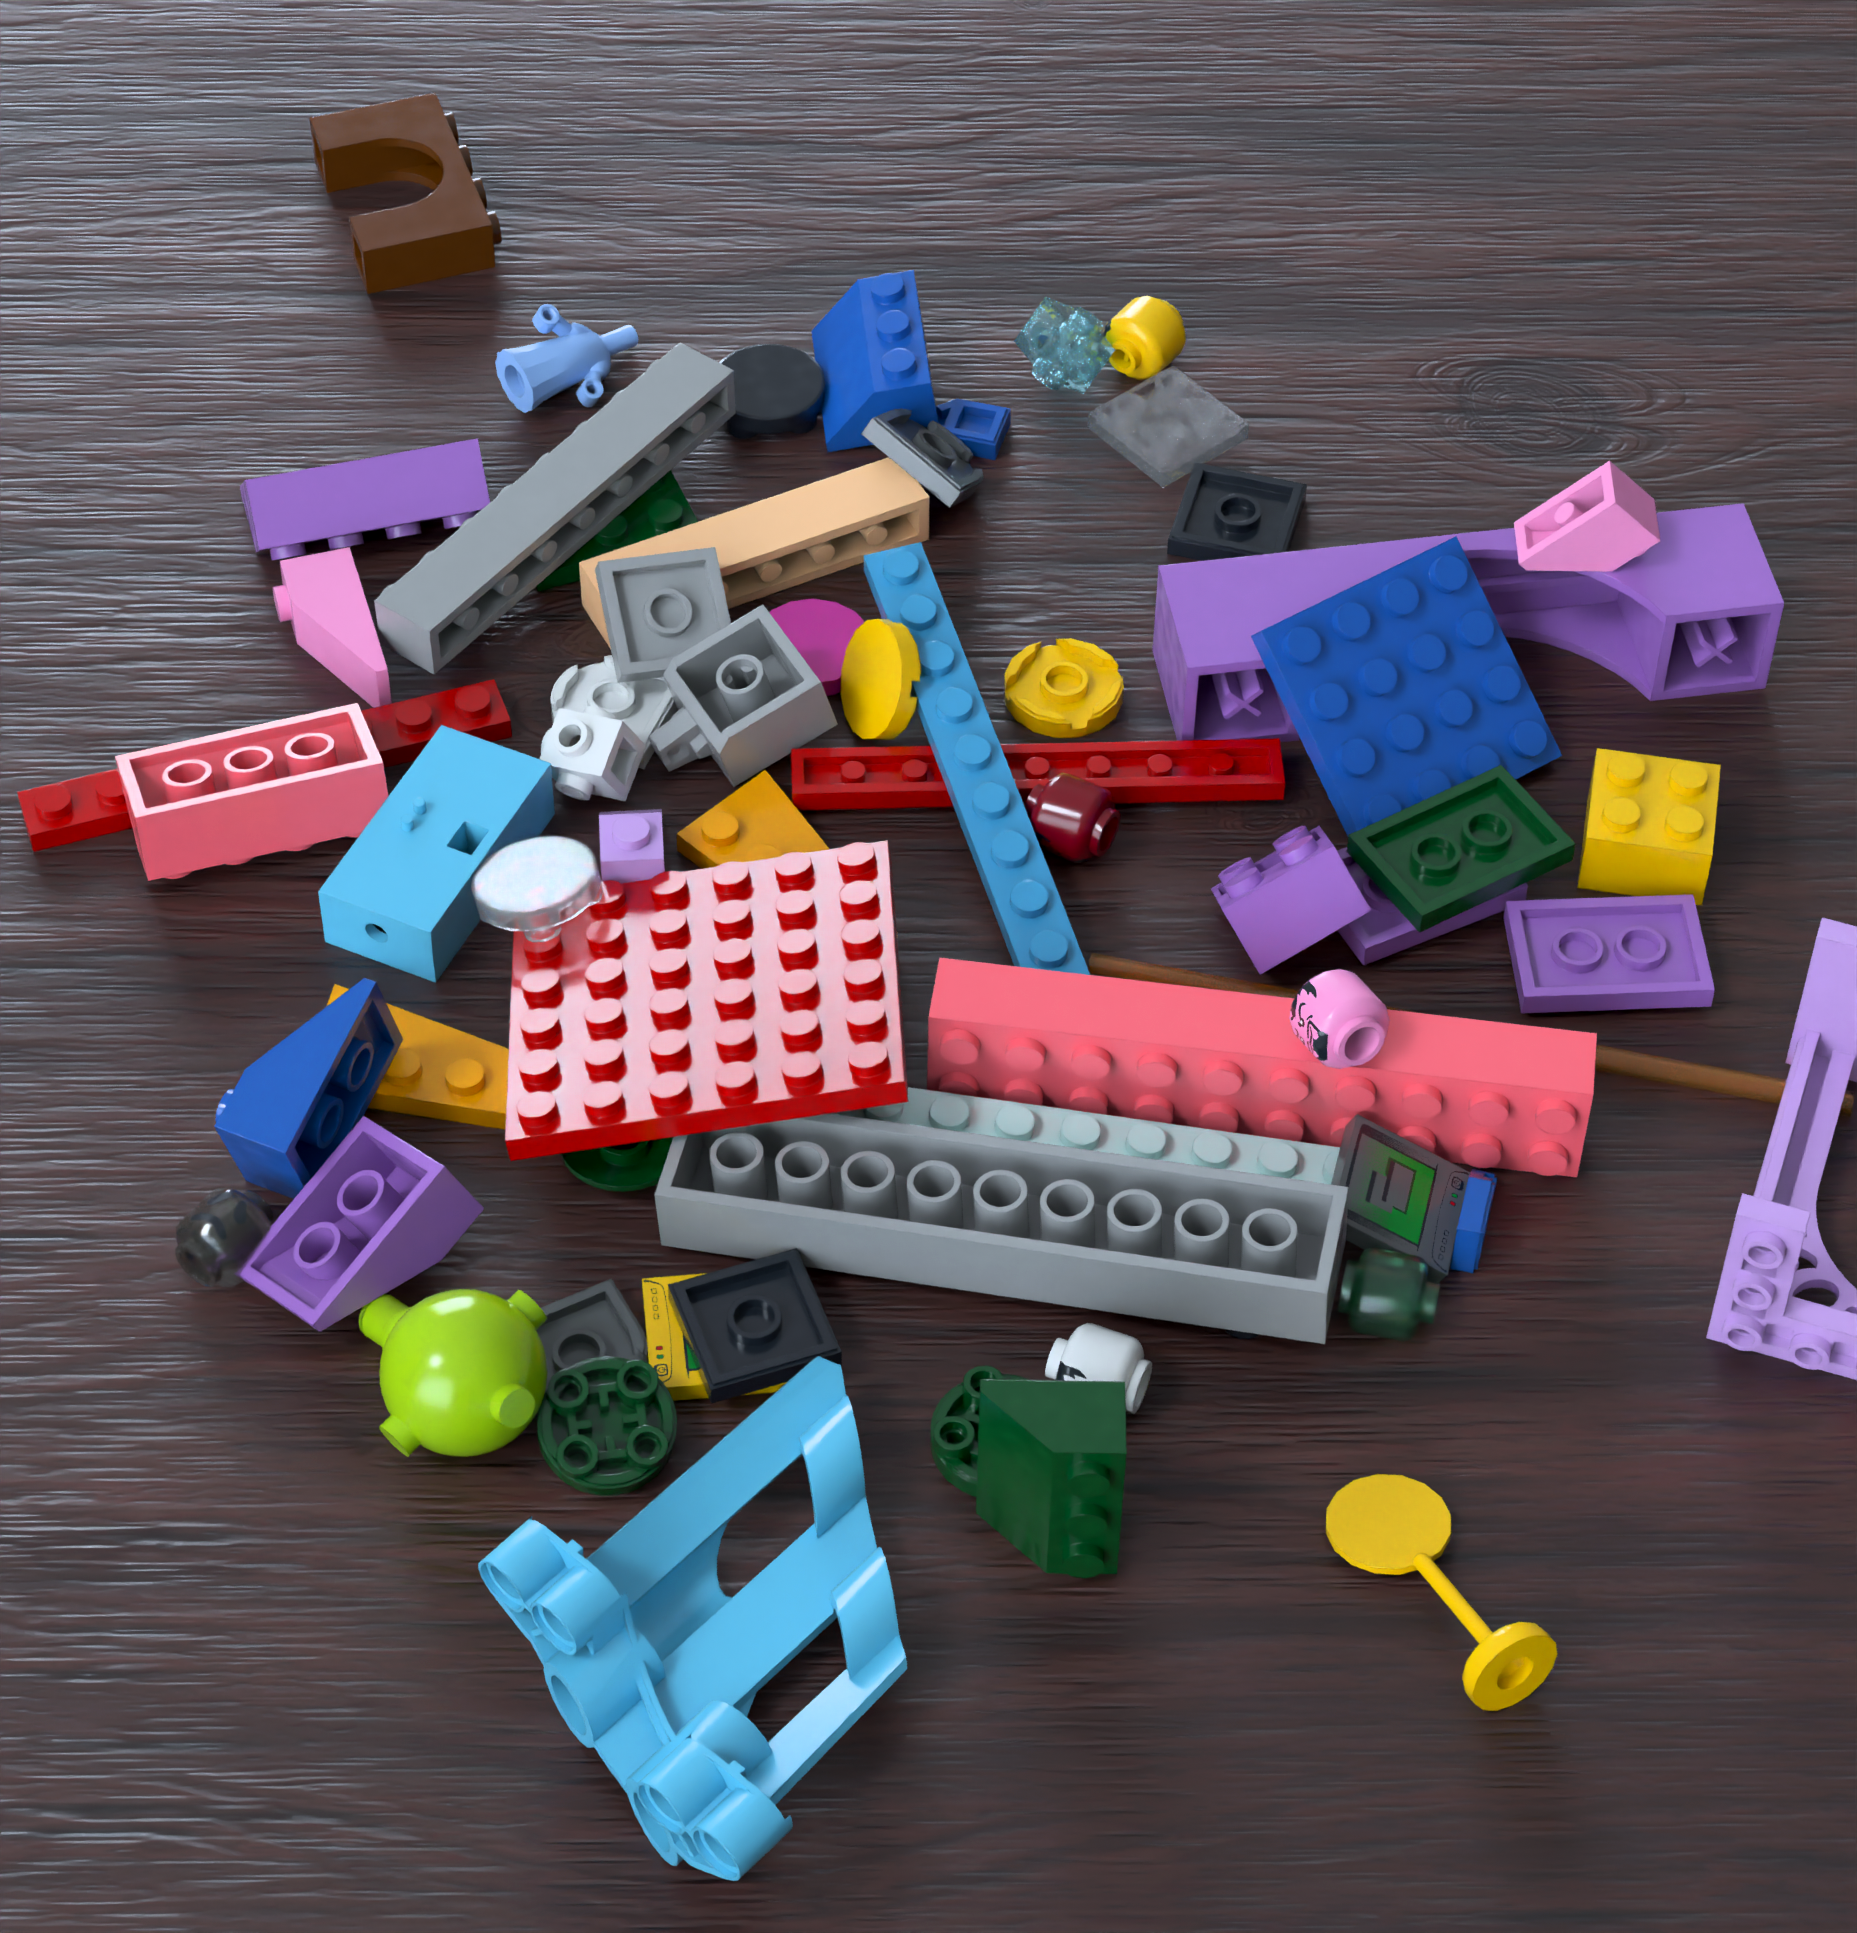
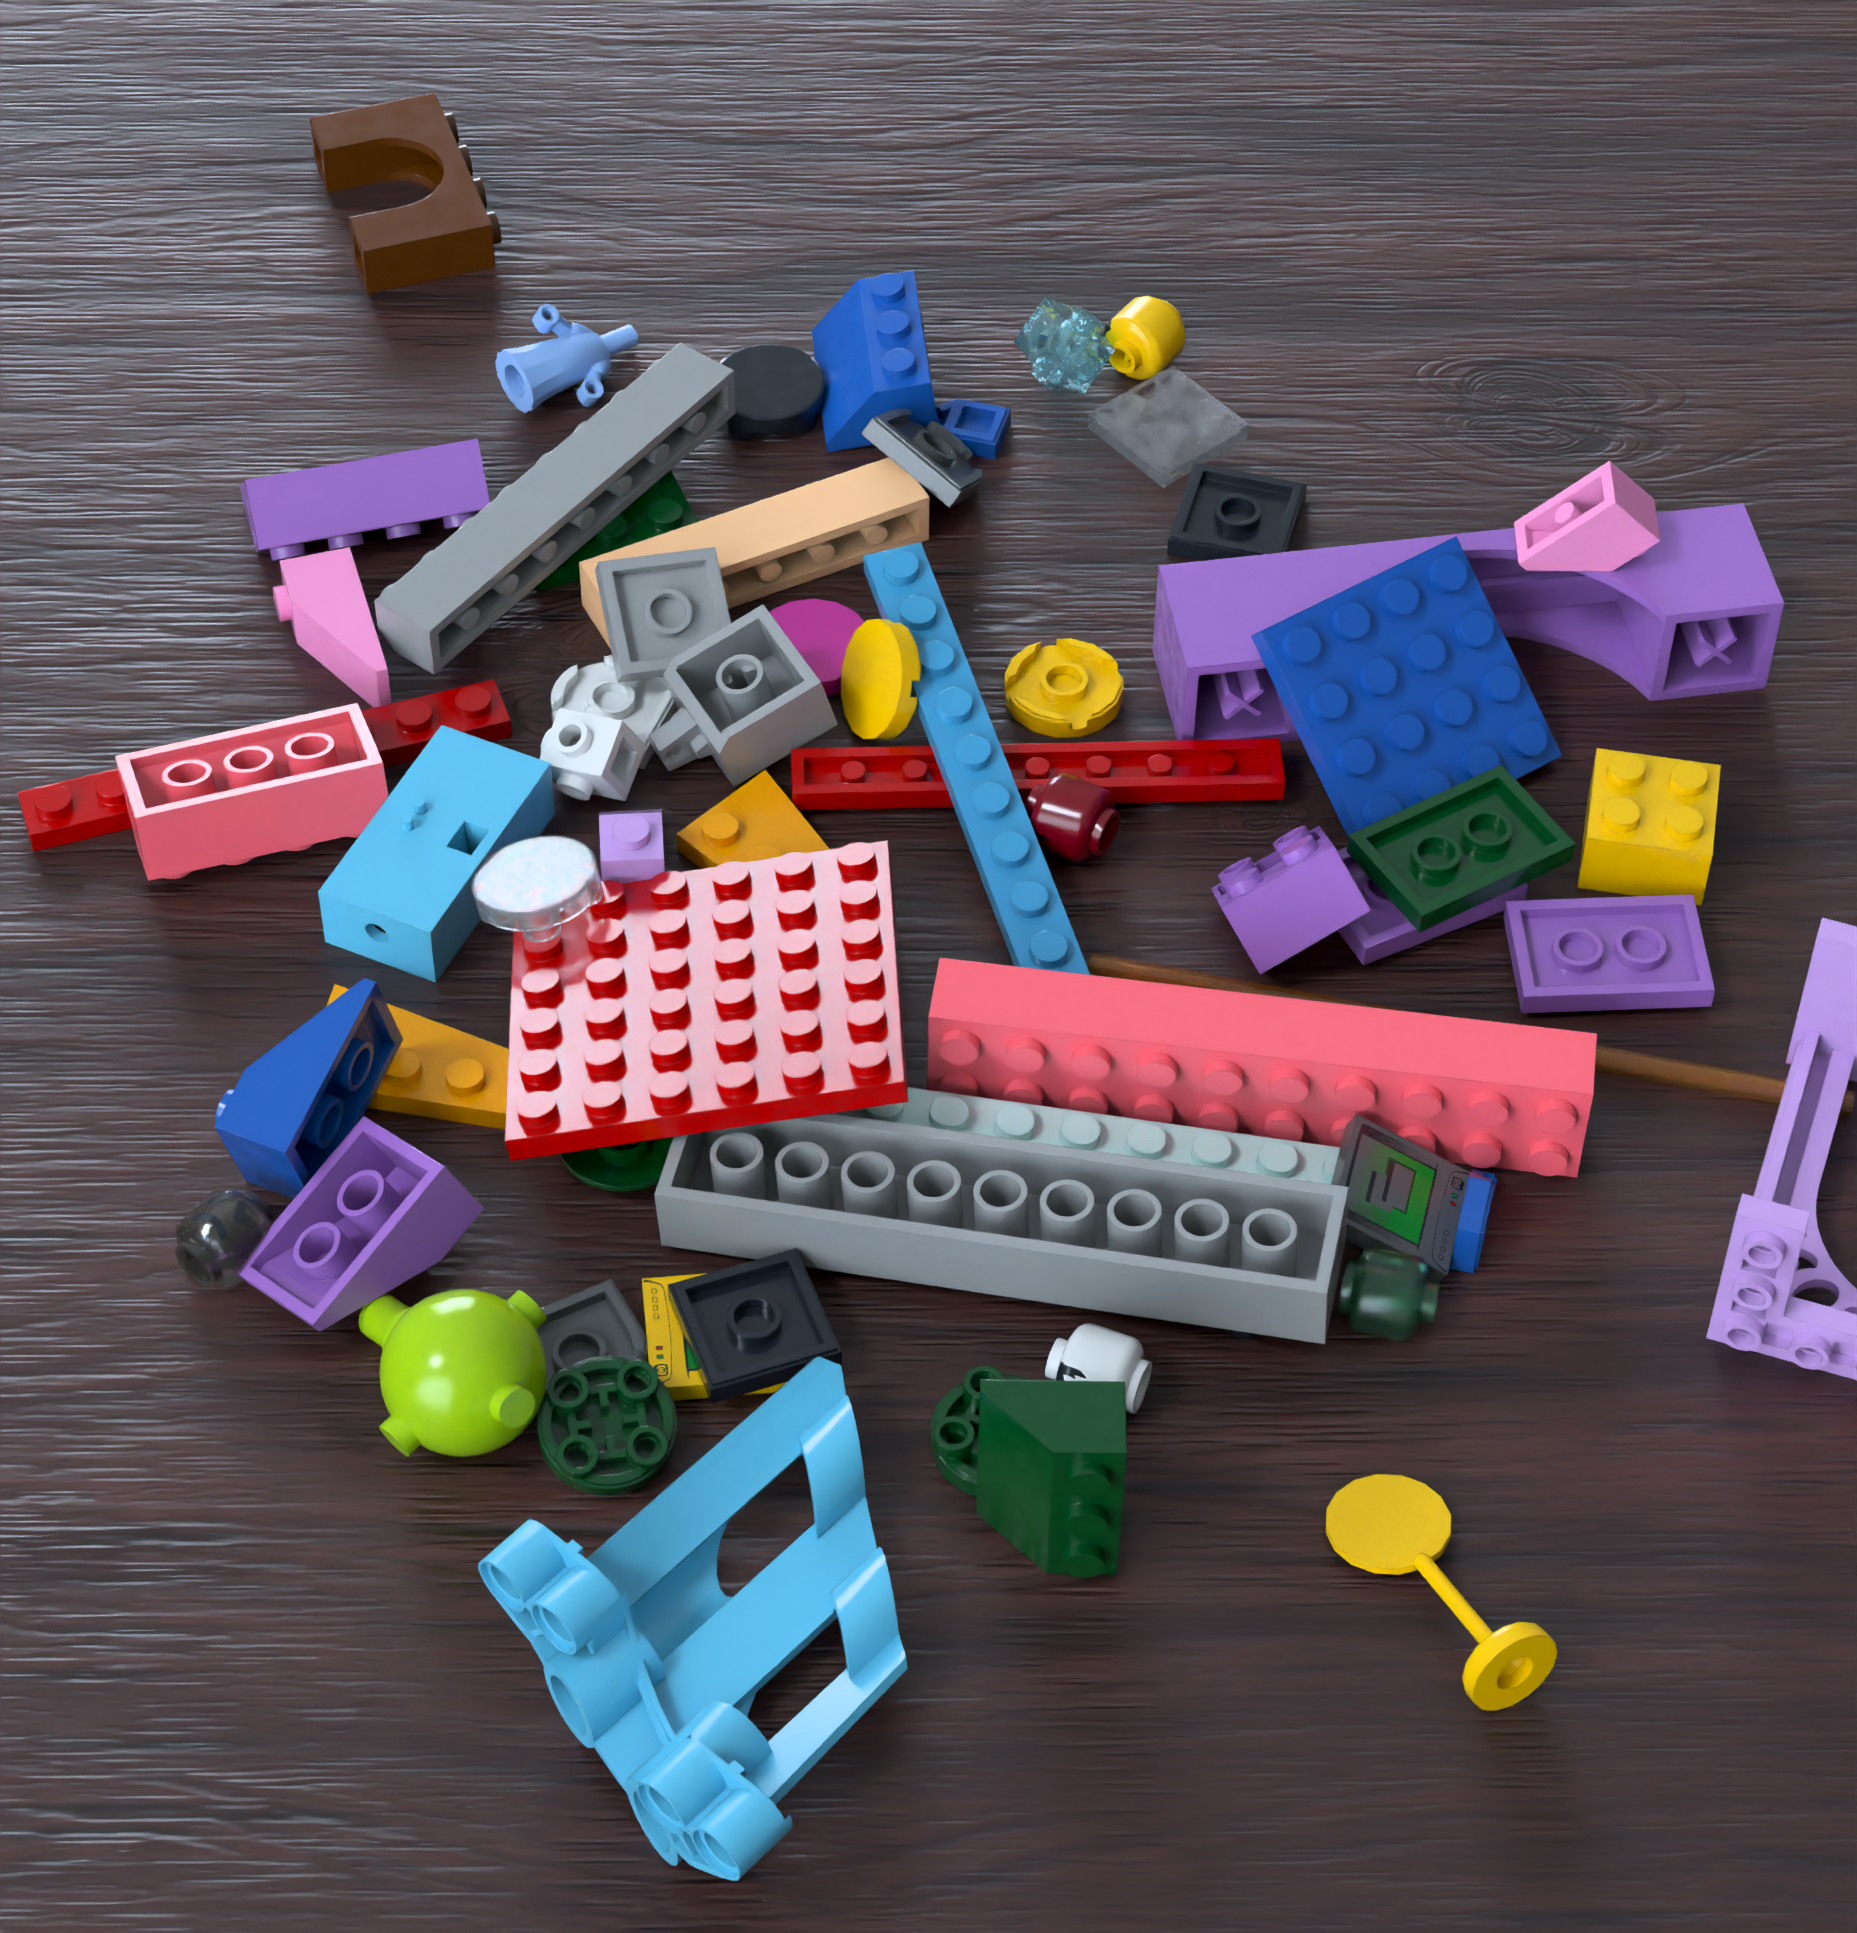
bright pink head [1289,969,1389,1069] -> none

